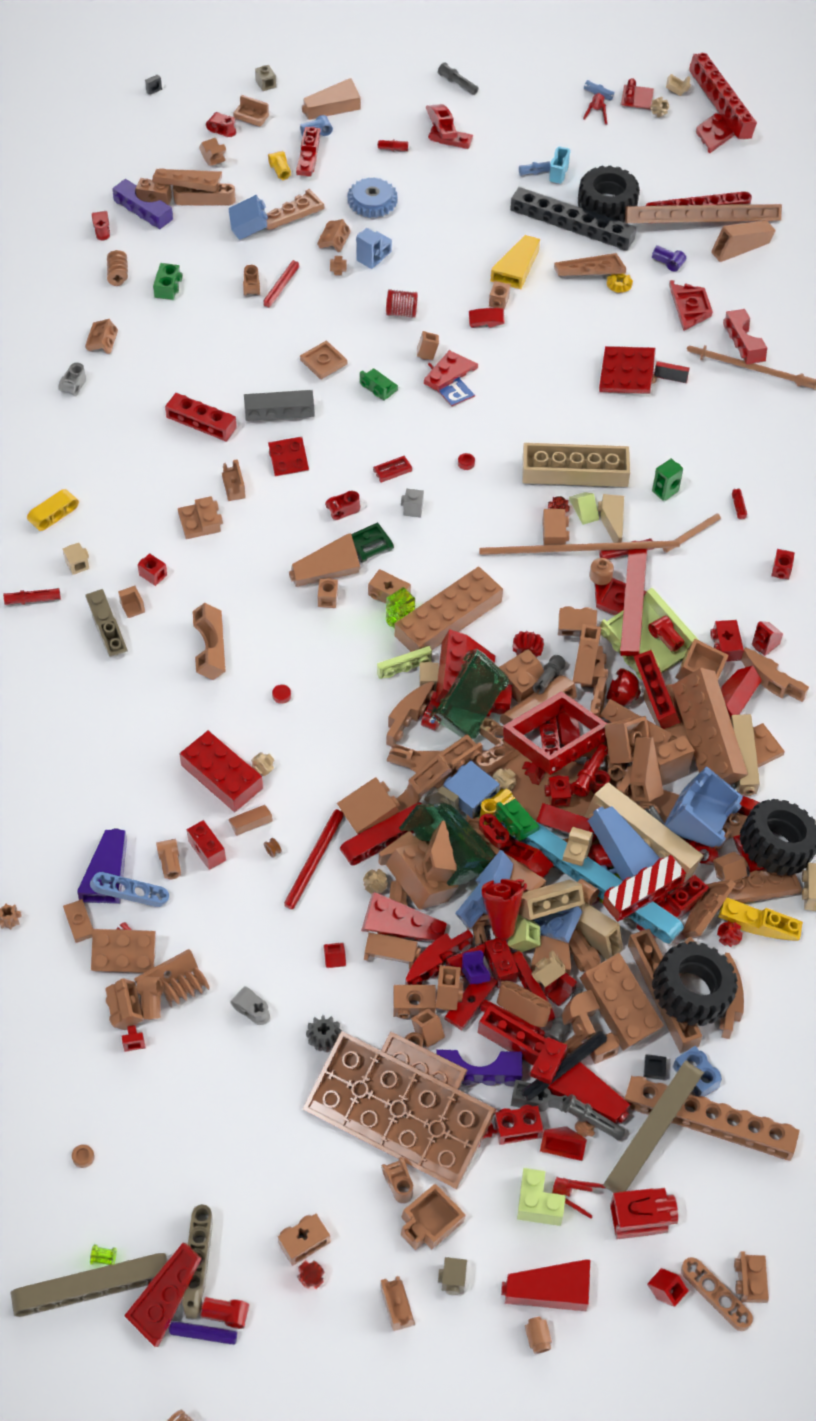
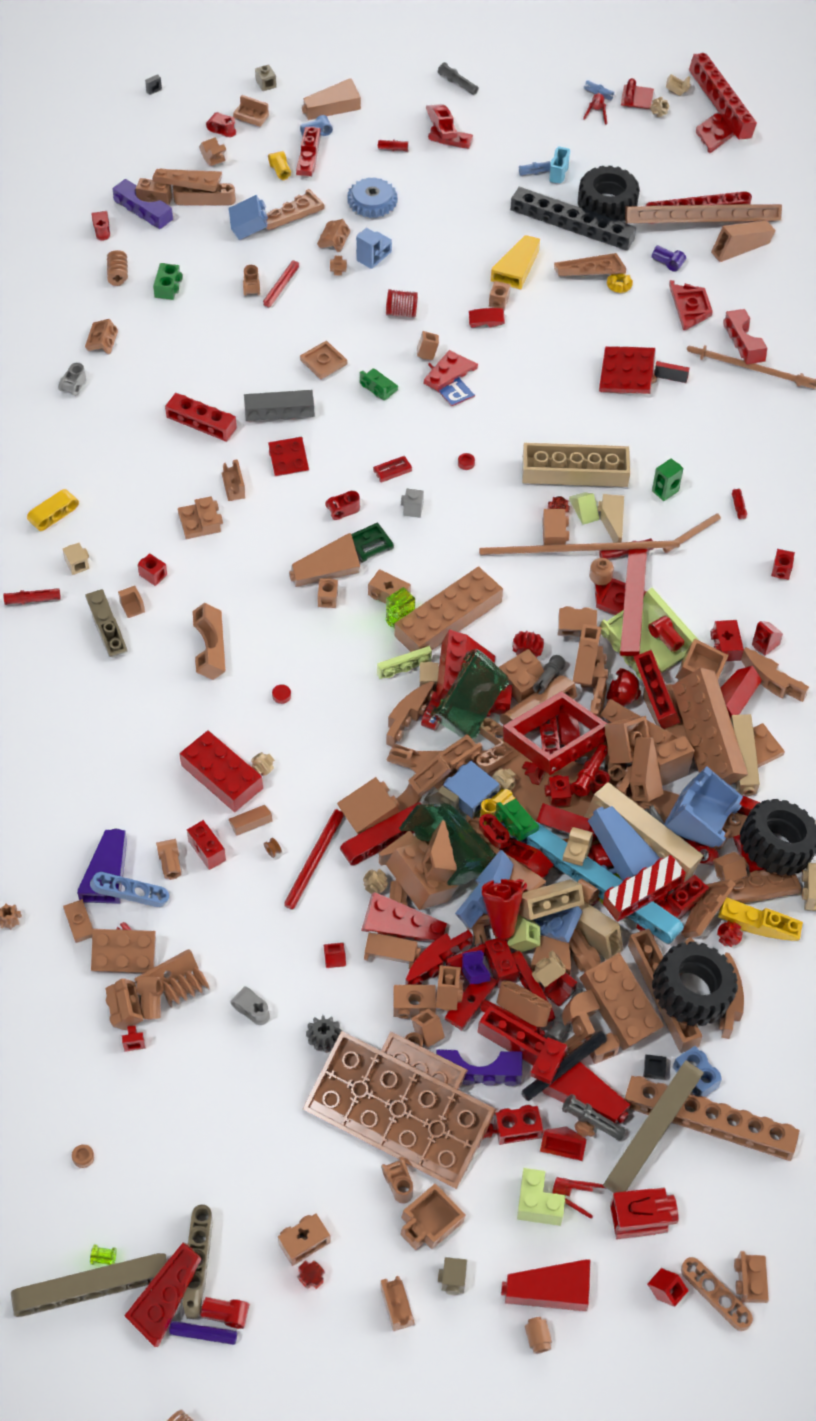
dark grey piece [510,1080,567,1112] -> none

